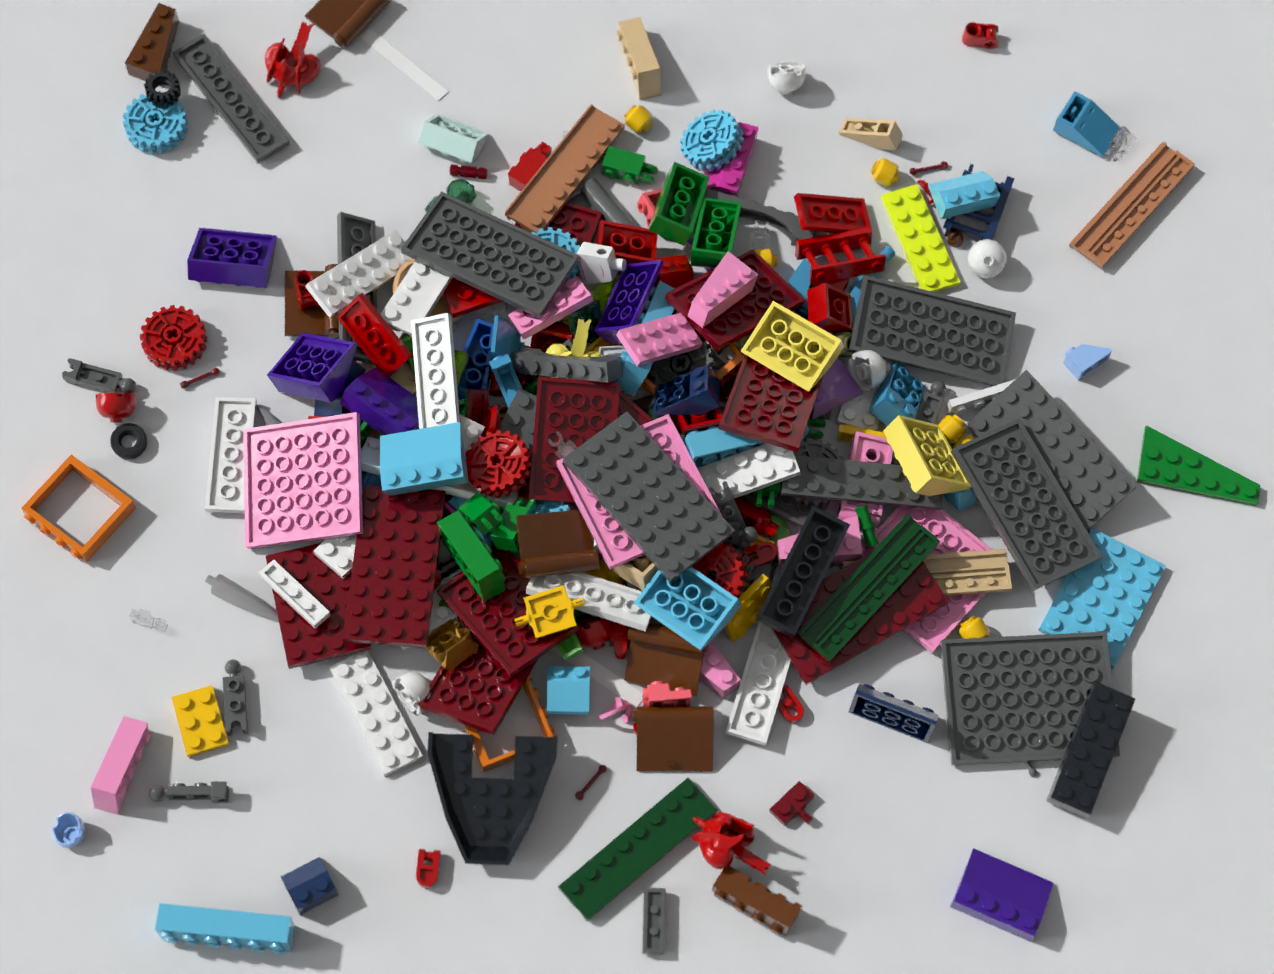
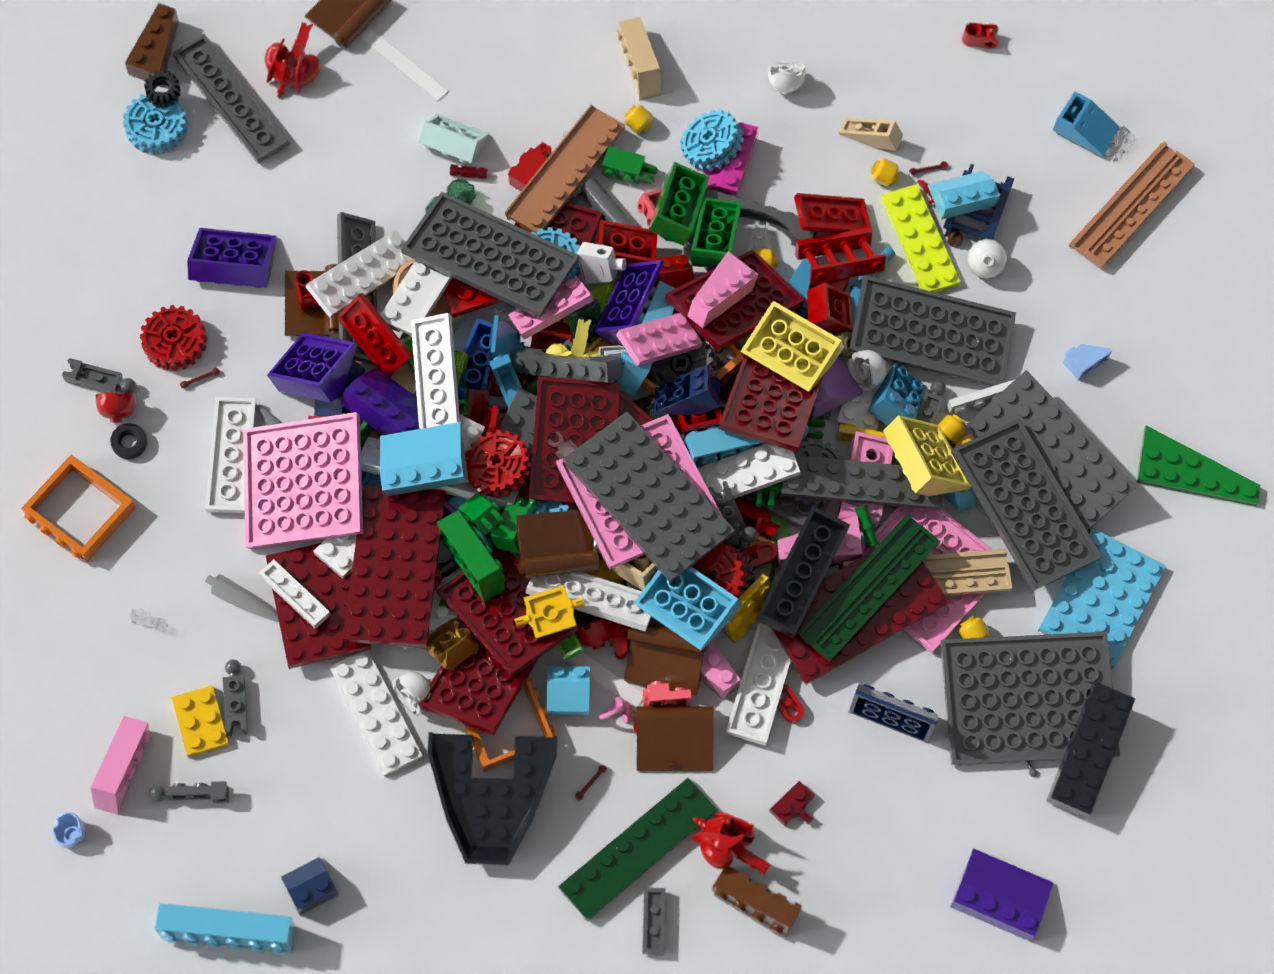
red plate [416,849,441,888] -> none

